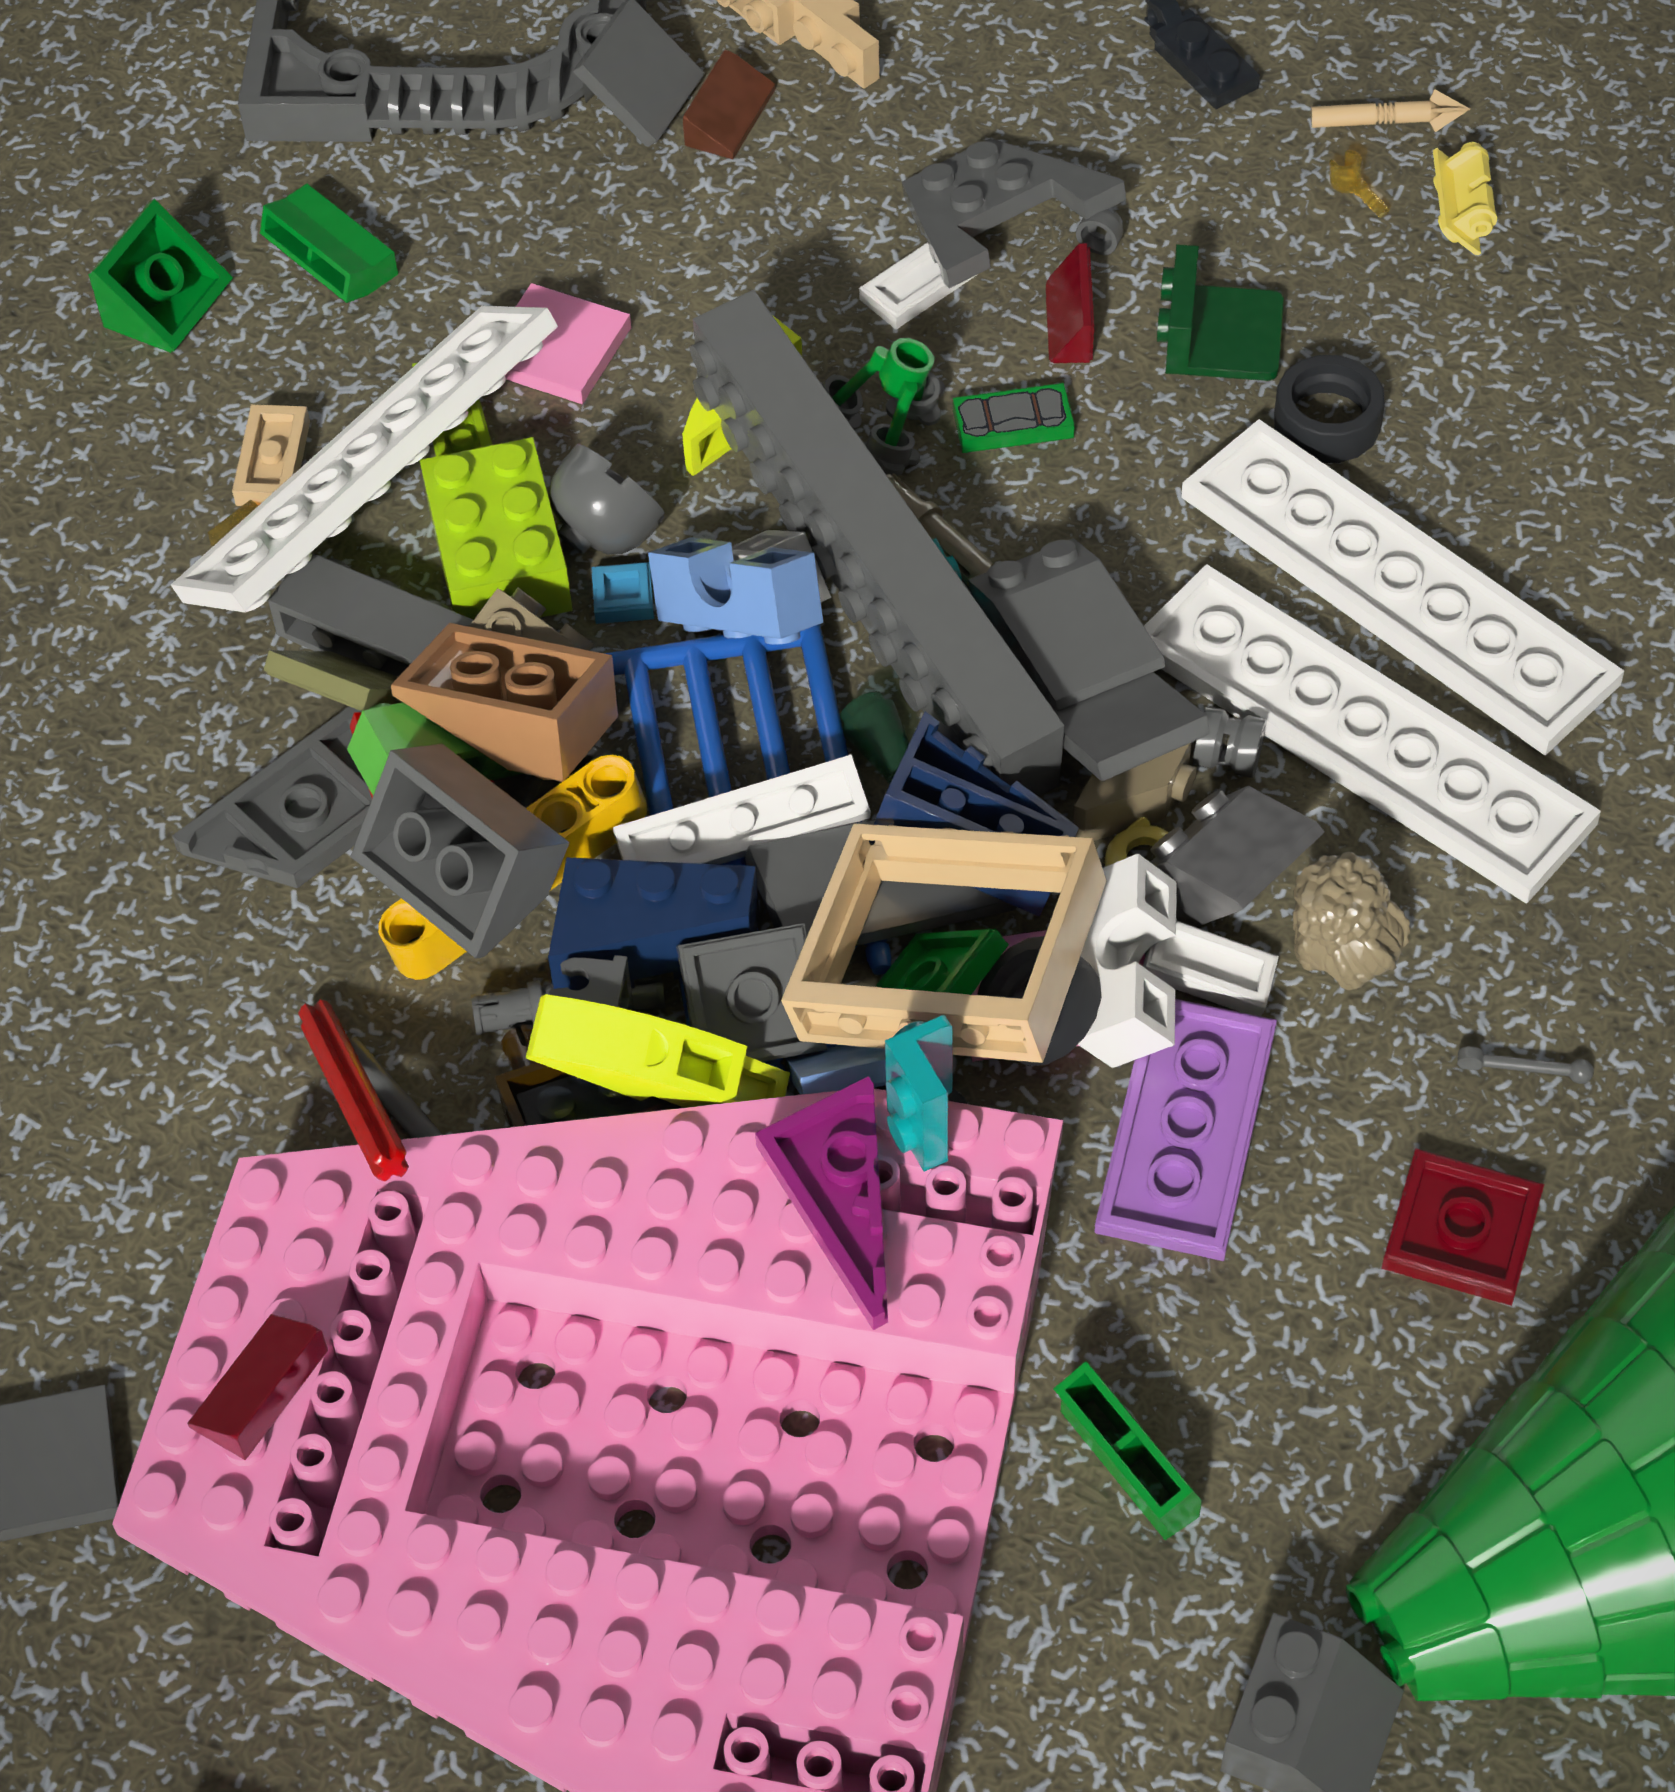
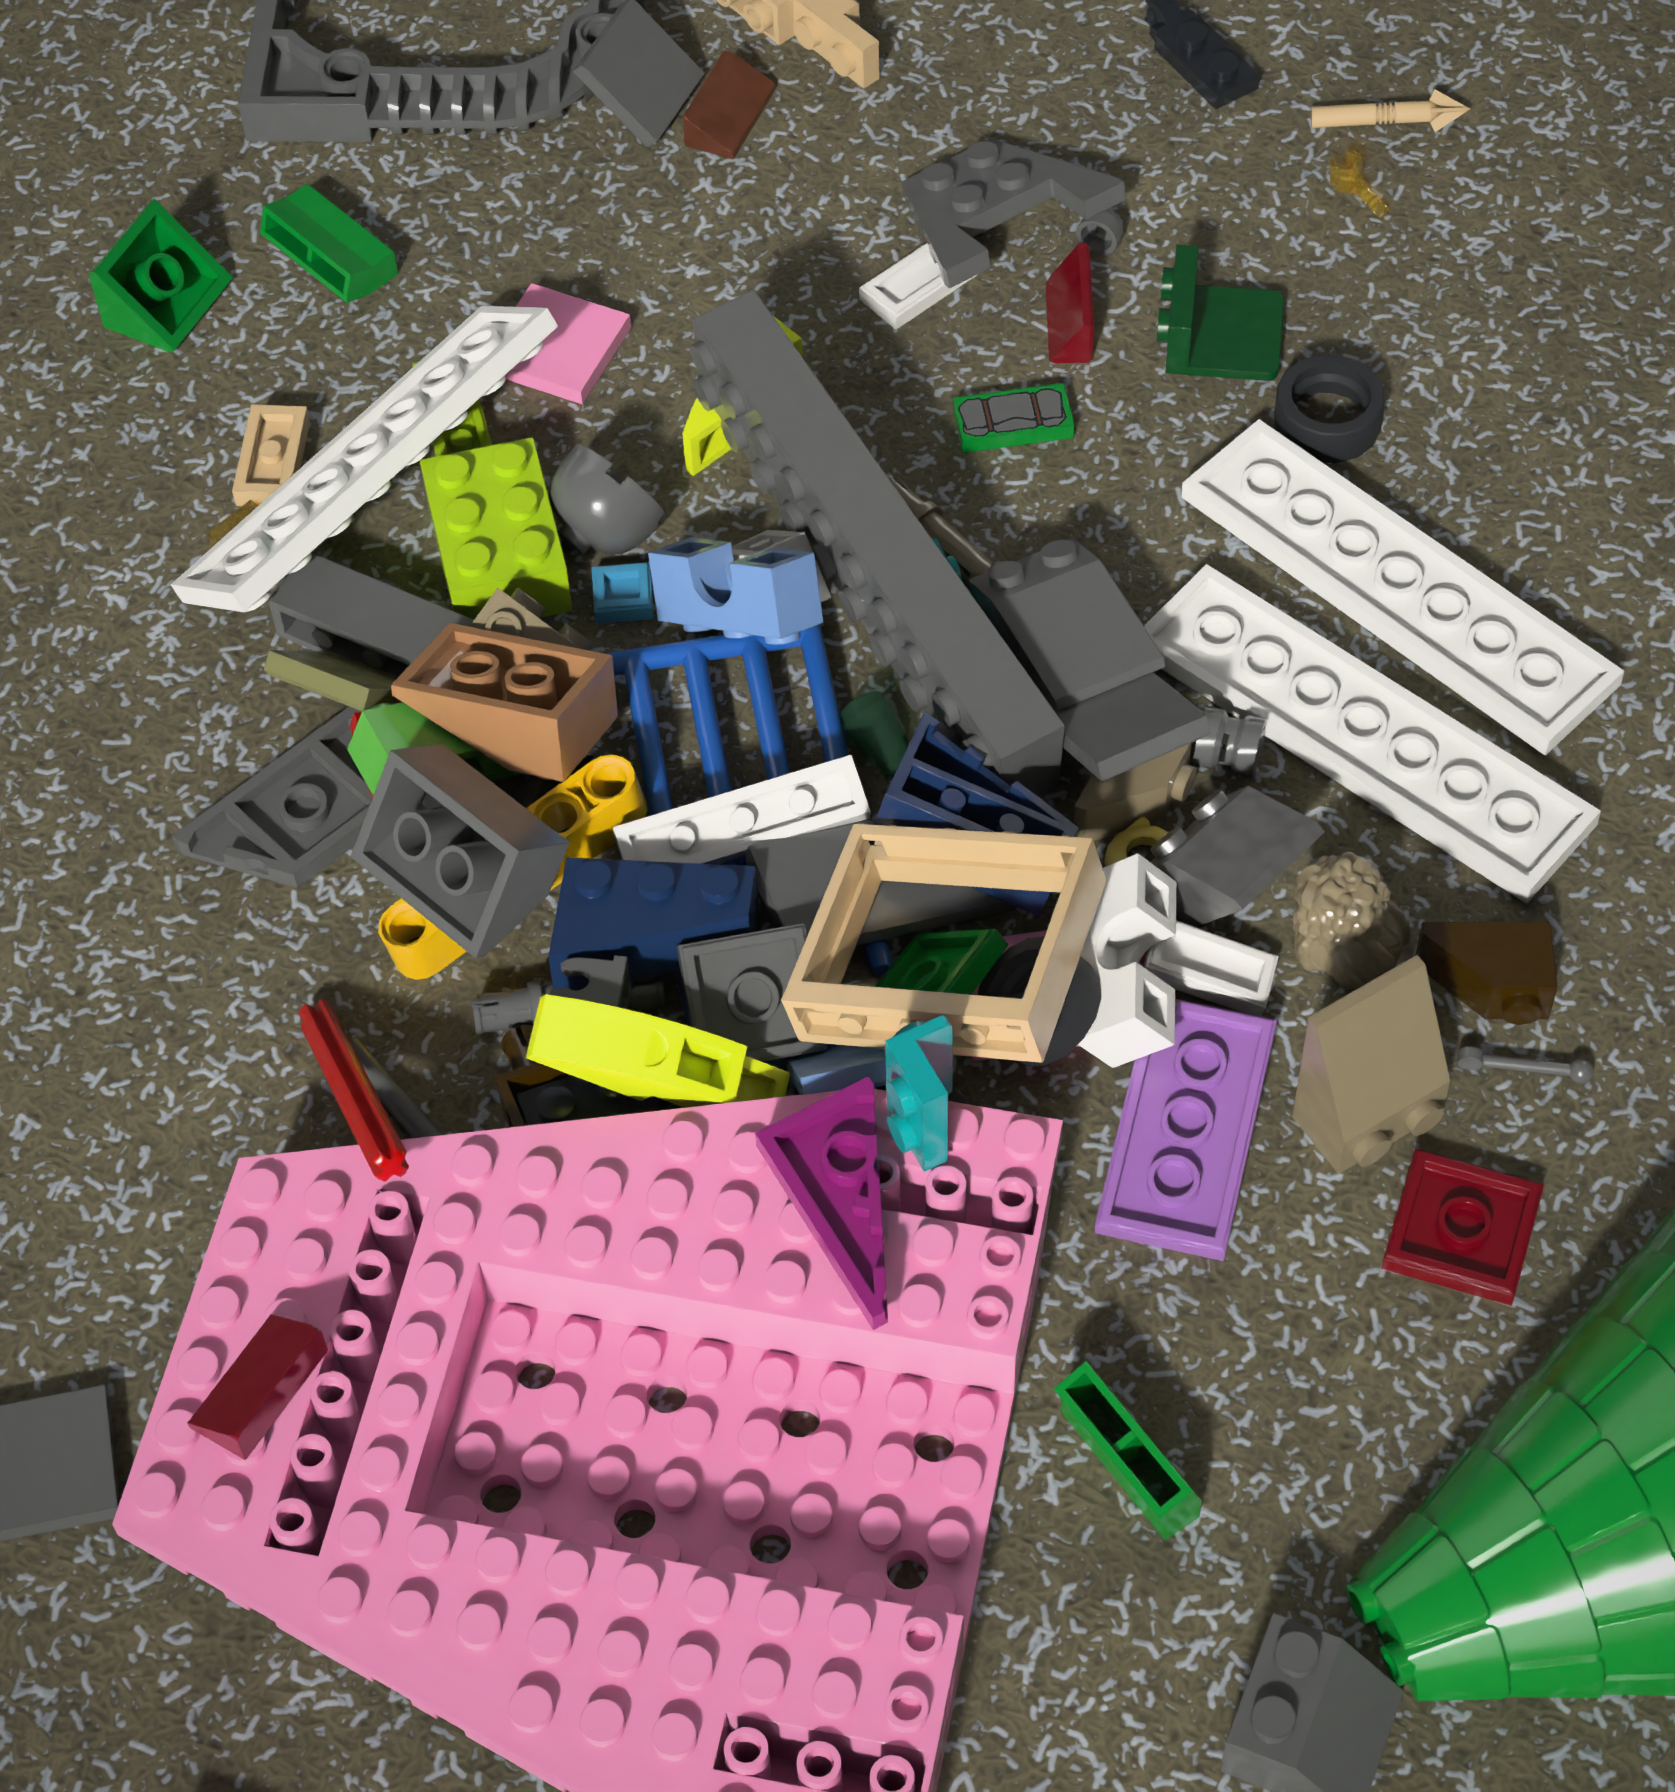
plant [820,338,945,475] -> none
light yellow hinge [1433,142,1497,255] -> none
none -> dark tan slope [1292,955,1450,1174]
none -> dark brown slope [1415,922,1558,1025]

